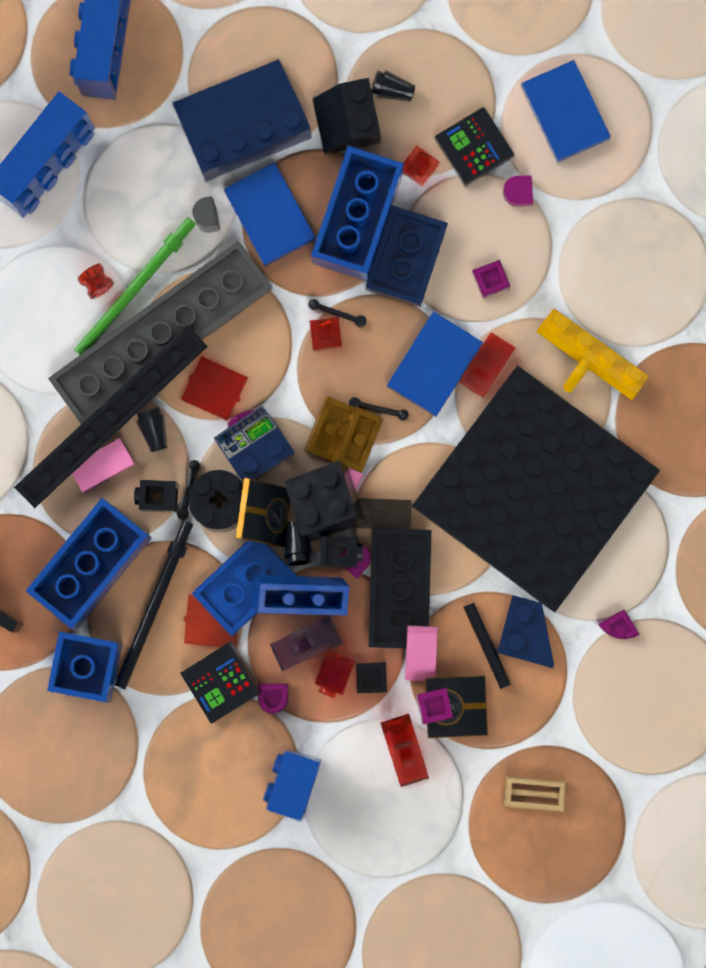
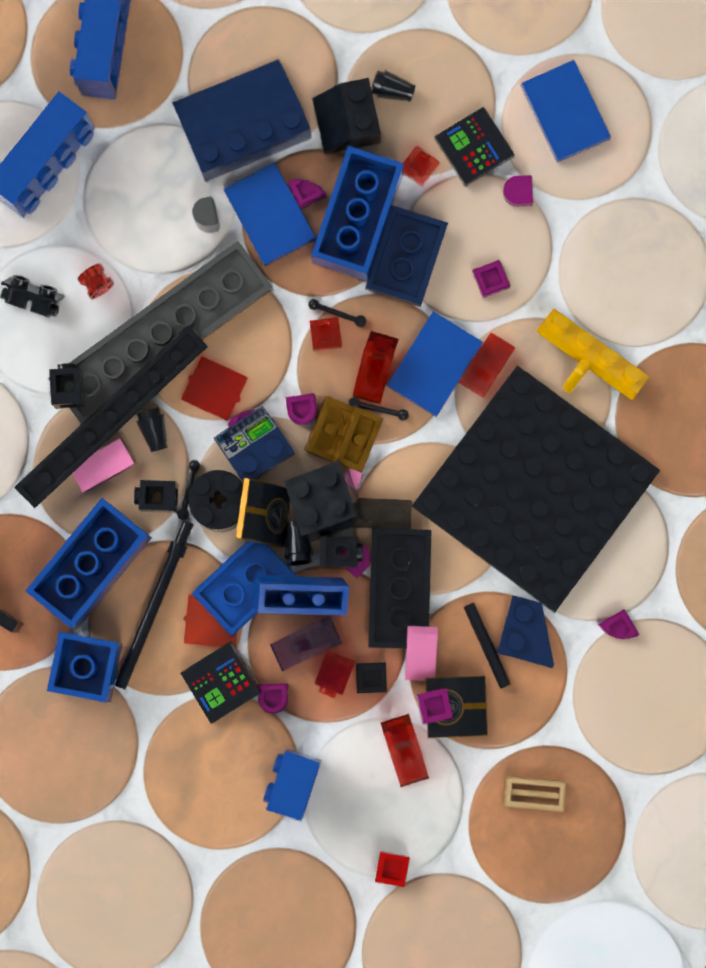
bright green bar [74,217,196,355] -> none
none -> black hinge [0,275,65,318]
none -> black brick [49,363,85,409]
none -> magenta tile [285,393,317,426]
none -> magenta tile [288,179,327,210]
none -> clear red slope [352,331,399,404]
none -> red plate [375,851,410,888]

